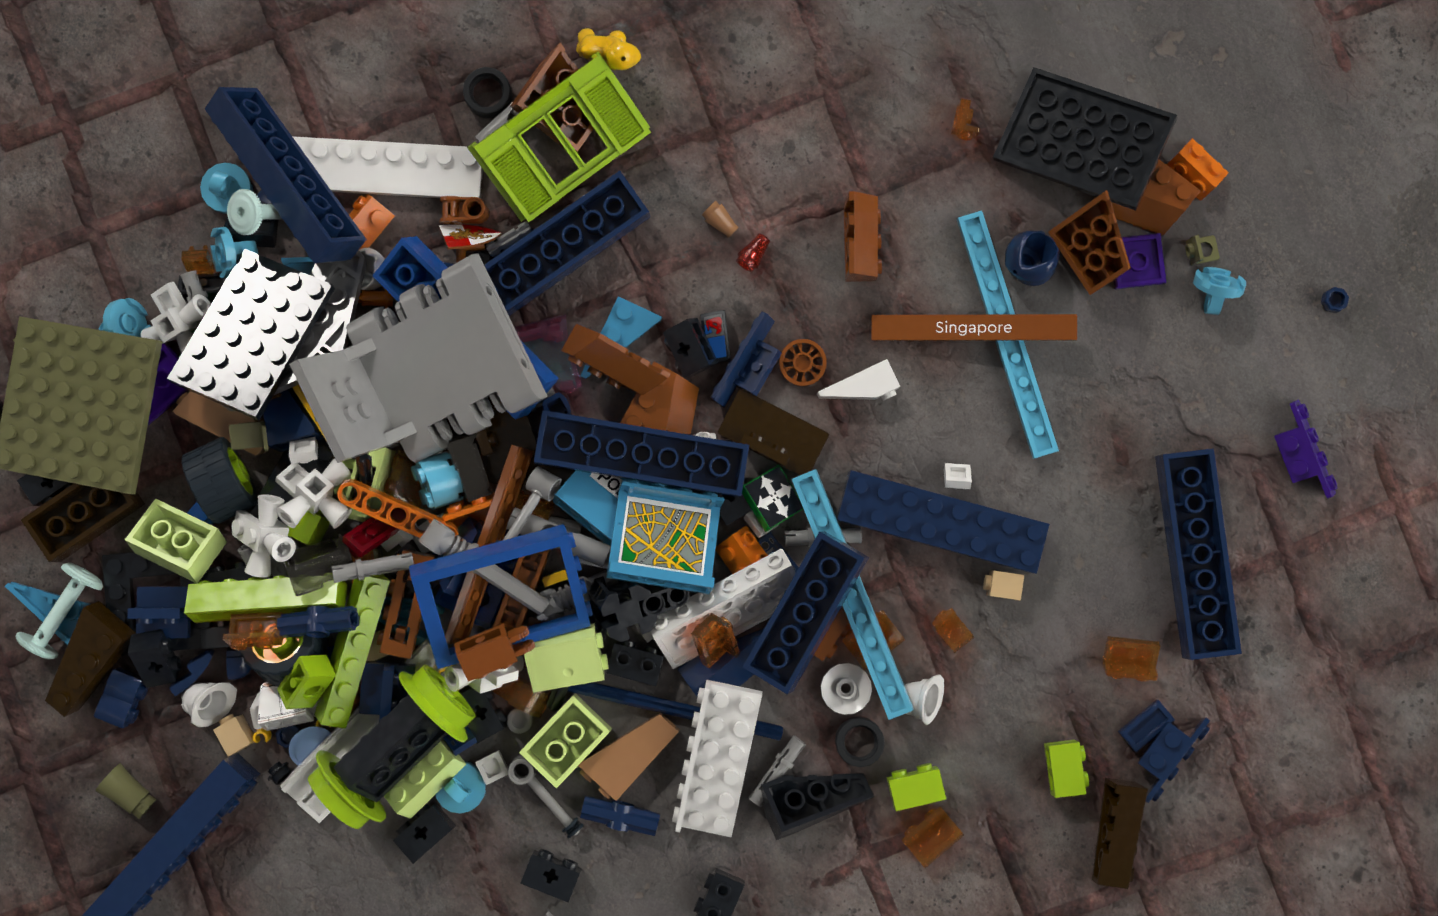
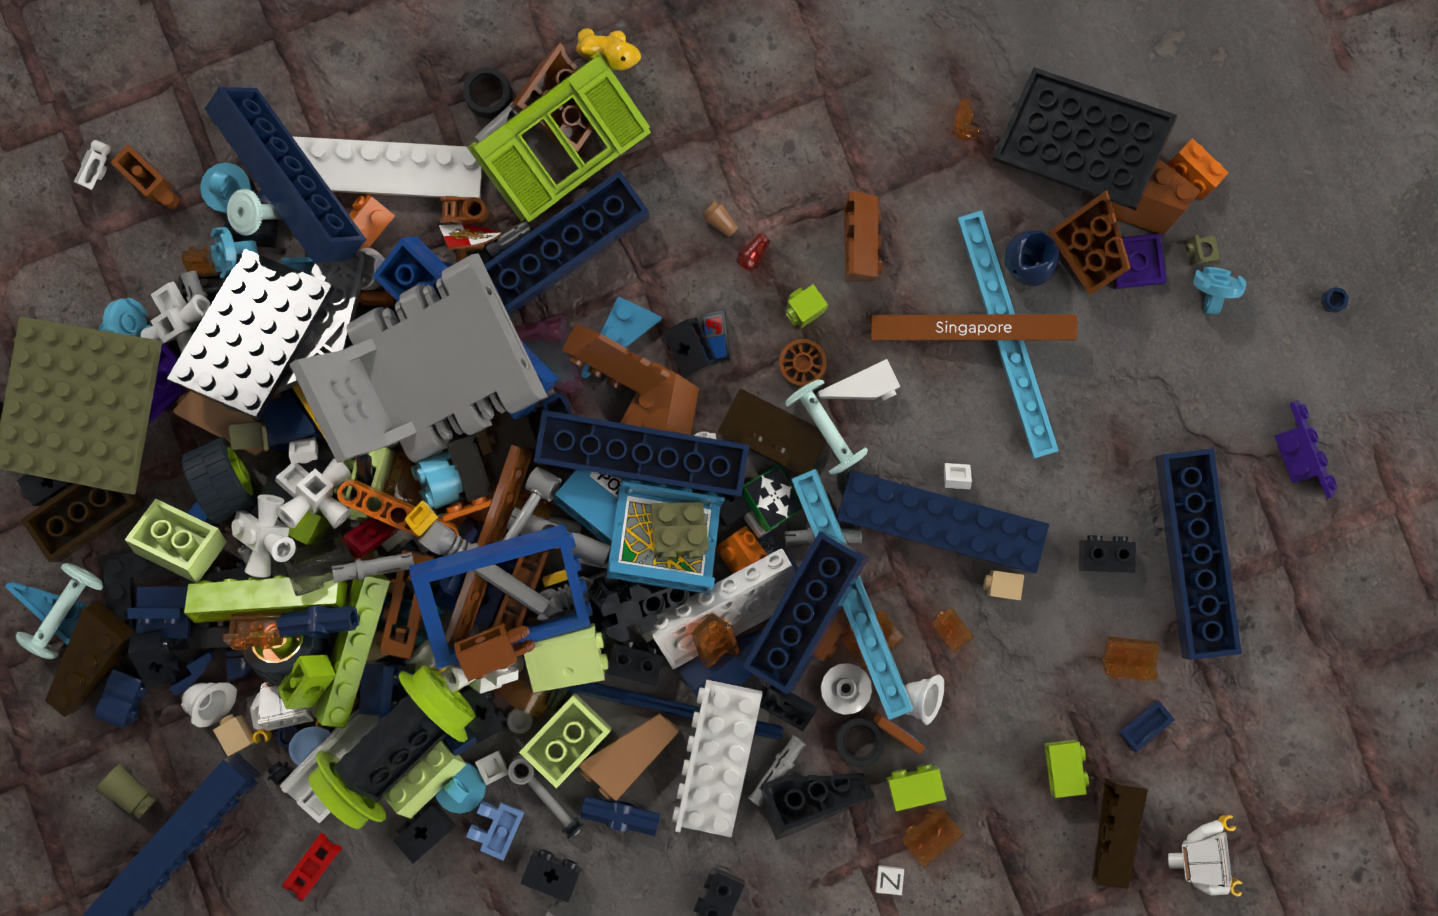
dark blue bracket [711,311,782,407] -> none
dark blue bracket [1138,717,1210,803] -> none
none -> white piece [74,140,111,190]
none -> dark orange hinge [110,144,181,210]
none -> red plate [281,833,342,902]
none -> yellow tile [404,500,438,536]
none -> medium blue plate [466,800,525,861]
none -> olive plate [650,502,709,560]
none -> black bracket [760,685,818,732]
none -> lime brick [785,284,828,329]
none -> light aqua hose [786,379,868,475]
none -> dark orange tile [873,712,925,754]
none -> white tile [875,865,904,895]
none -> black brick [1079,535,1136,573]
none -> white torso [1168,815,1242,896]

